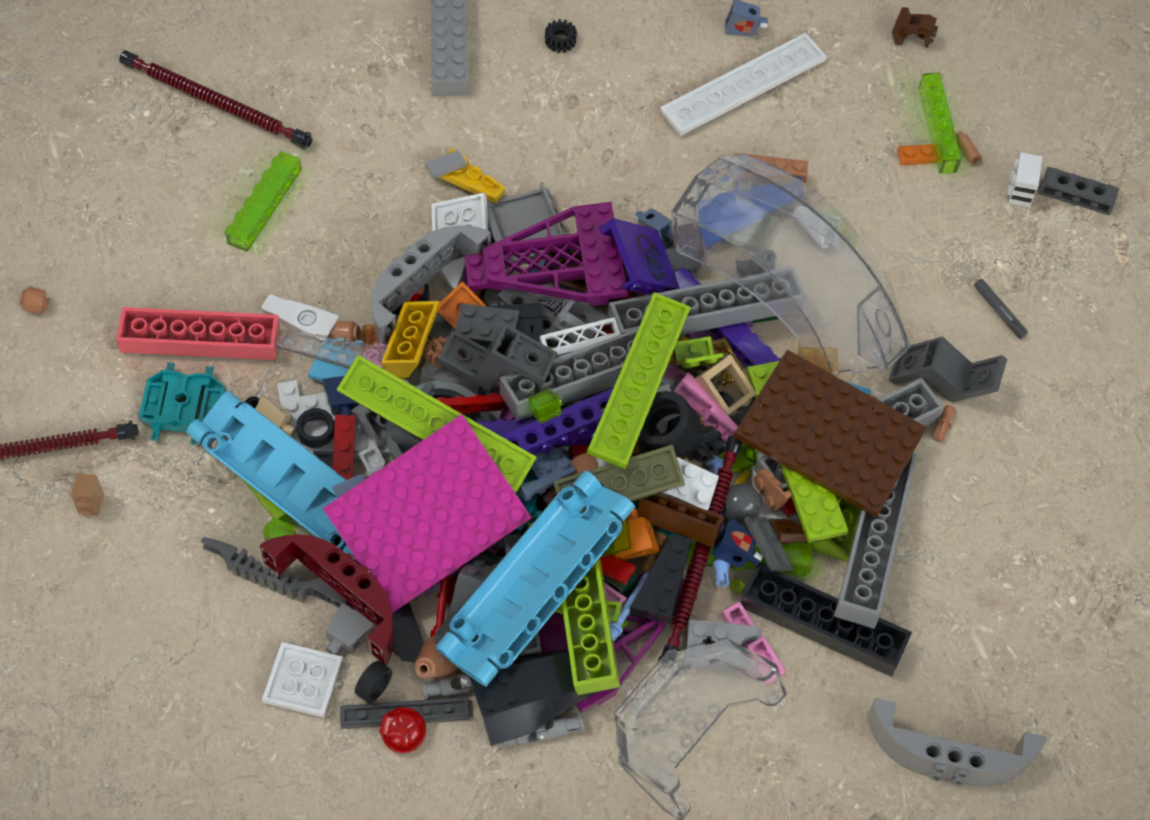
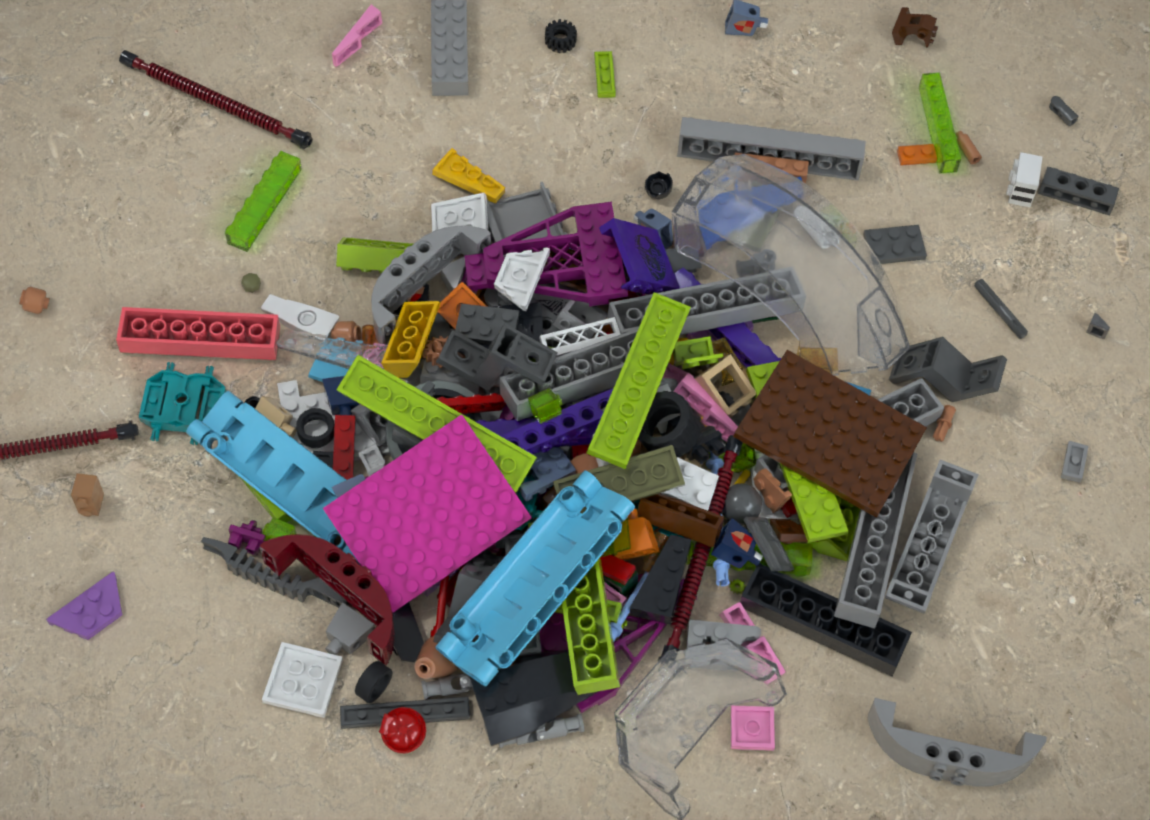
light grey tile [425,150,466,179] -> none
white plate [660,33,827,136] -> none
none -> medium lavender wing [46,572,123,640]
none -> magenta hips [228,520,266,556]
none -> olive tile [241,273,261,293]
none -> bright pink slope [332,4,382,67]
none -> lime slope [336,237,414,273]
none -> white wing [494,248,550,311]
none -> lime tile [594,51,616,98]
none -> black hair [645,171,673,199]
none -> light grey brick [677,117,866,181]
none -> bright pink plate [731,705,775,751]
none -> dark grey plate [863,225,927,265]
none -> light grey slope [885,459,979,614]
none -> dark grey bar [1049,96,1079,126]
none -> light grey plate [1061,441,1088,483]
none -> flat silver slope [1086,313,1110,339]

